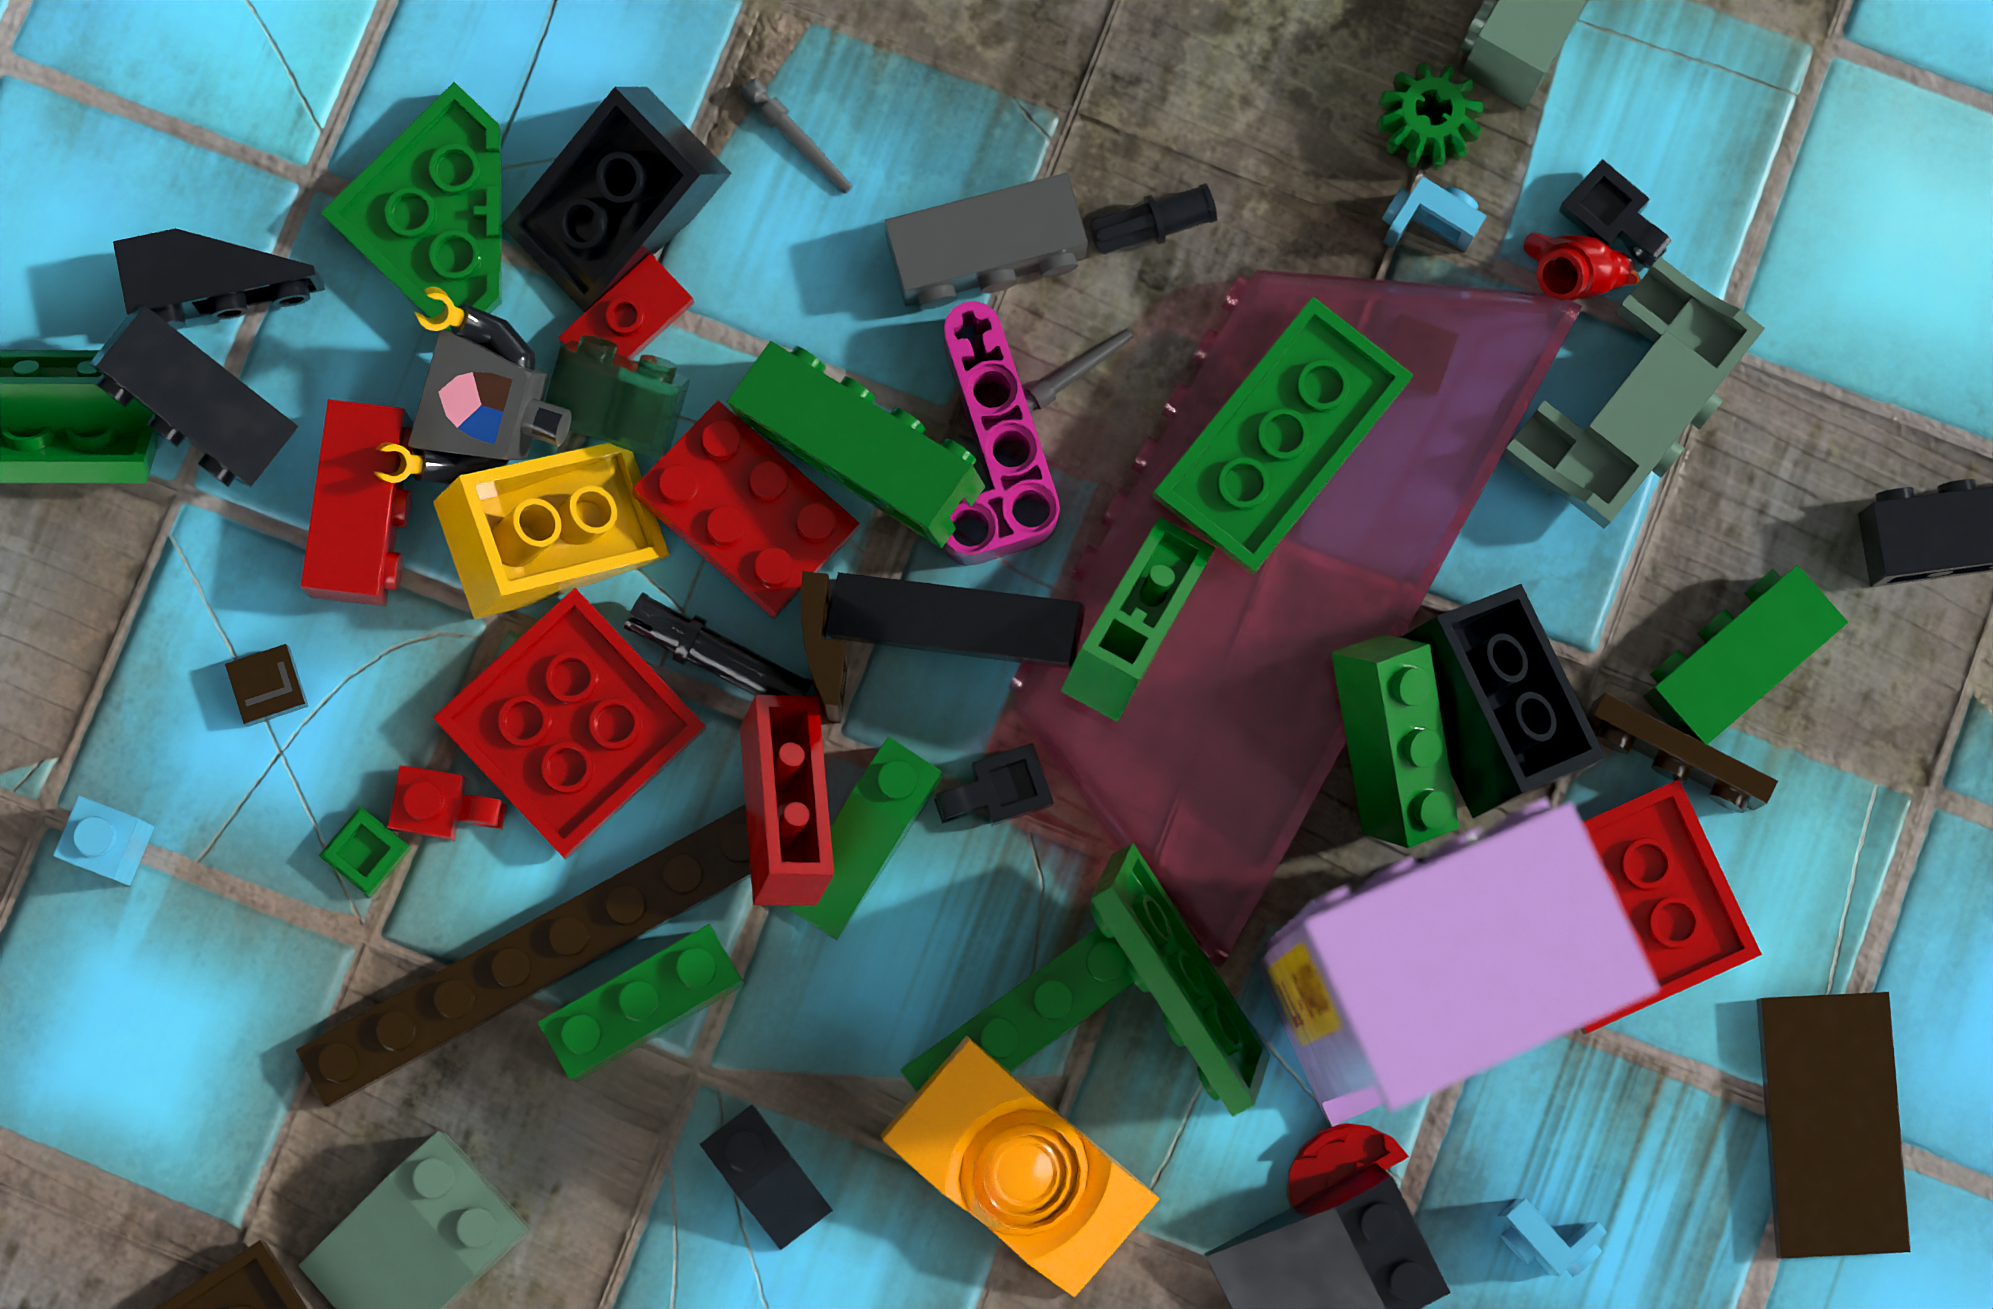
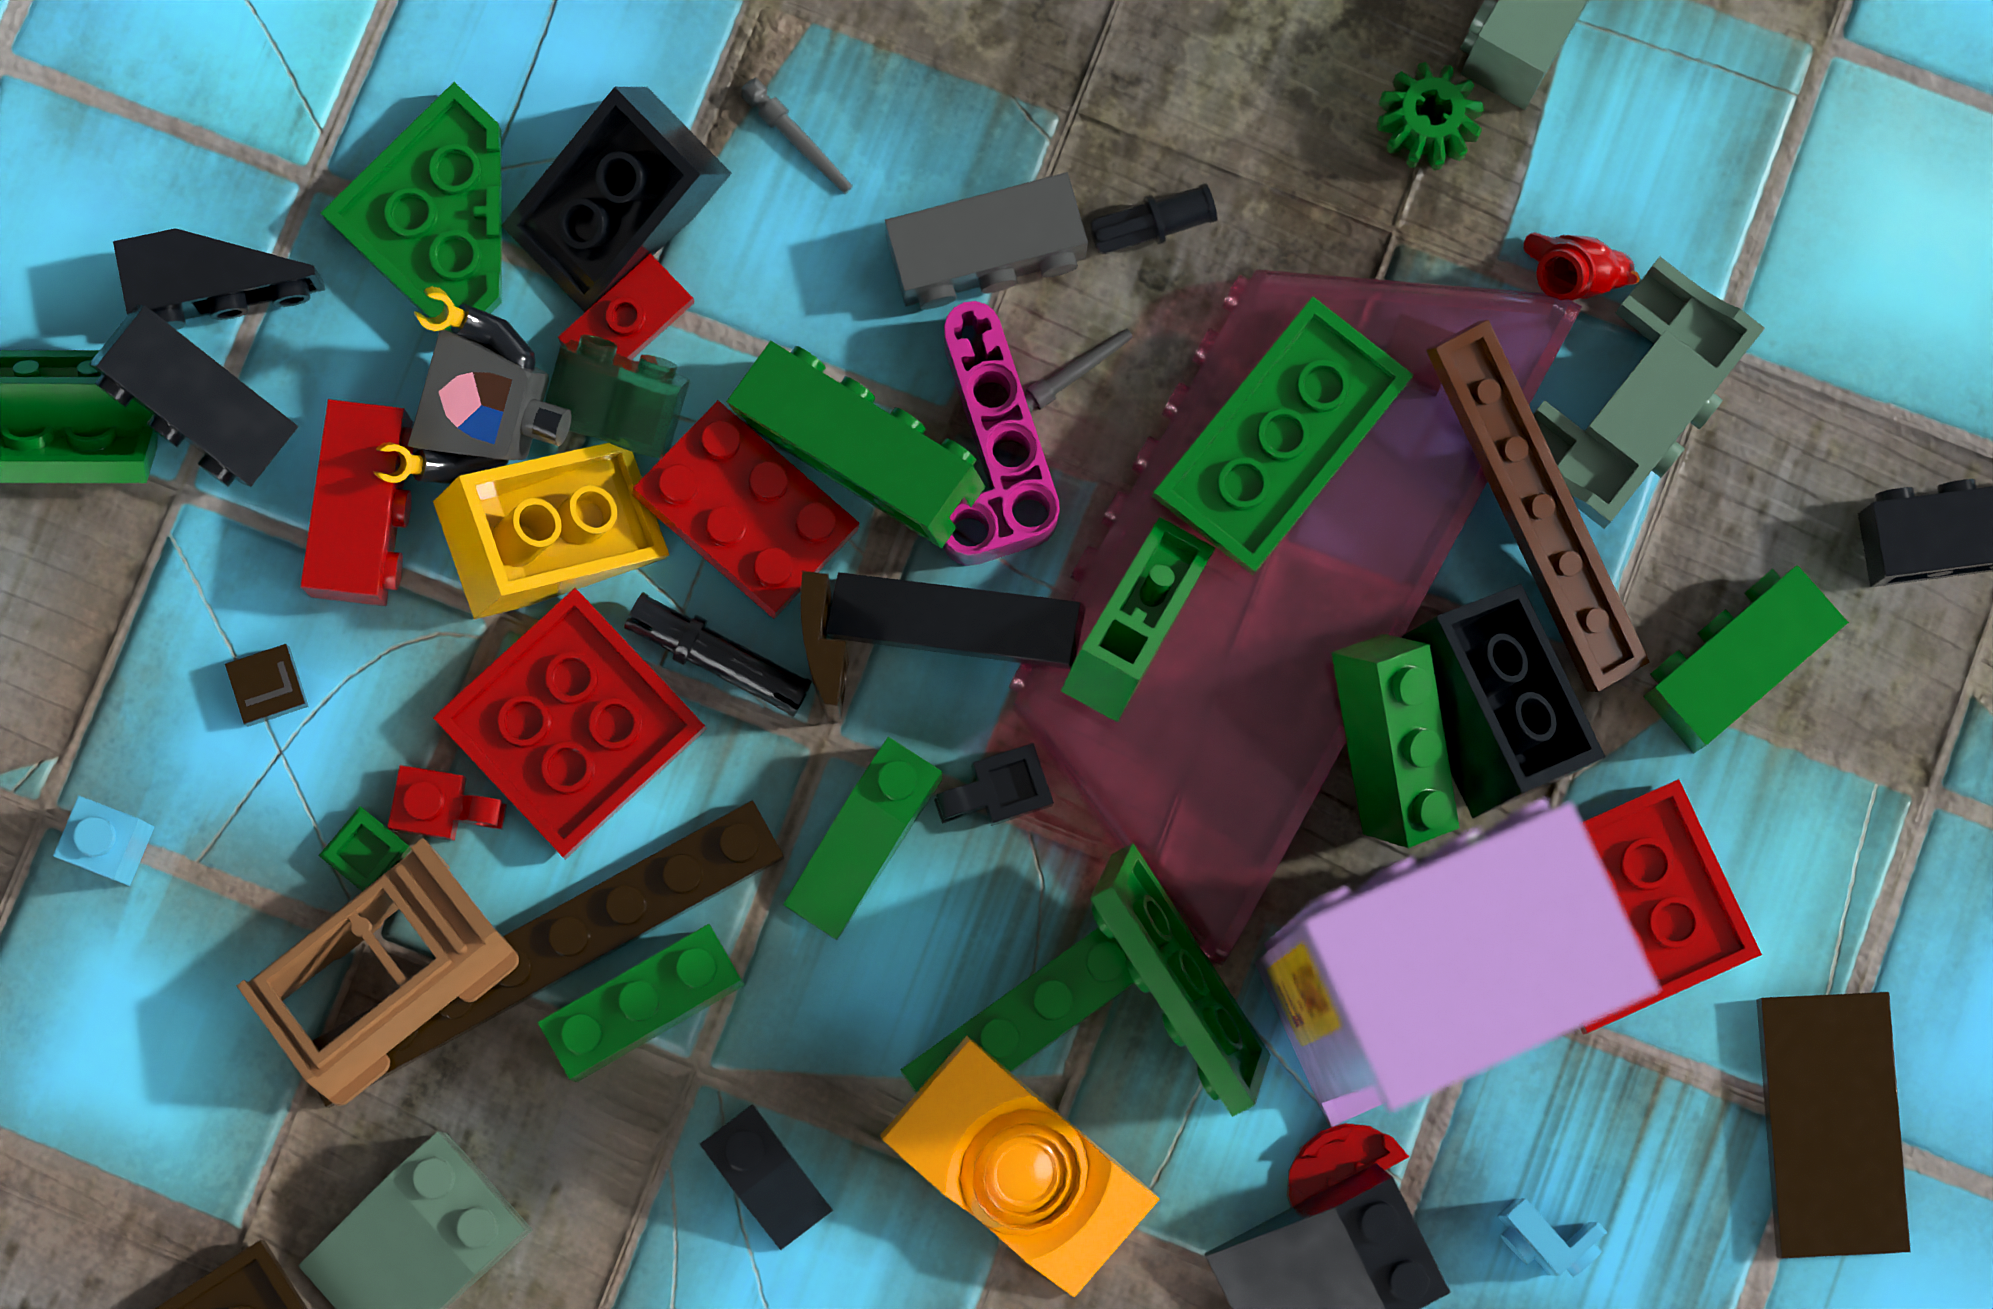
red brick [740,695,834,906] -> none
medium azure bracket [1381,176,1487,252] -> none
black plate [1559,159,1672,269] -> none
dark brown plate [1586,693,1778,813] -> none
none -> medium nougat piece [236,838,519,1106]
none -> reddish brown plate [1426,319,1650,692]

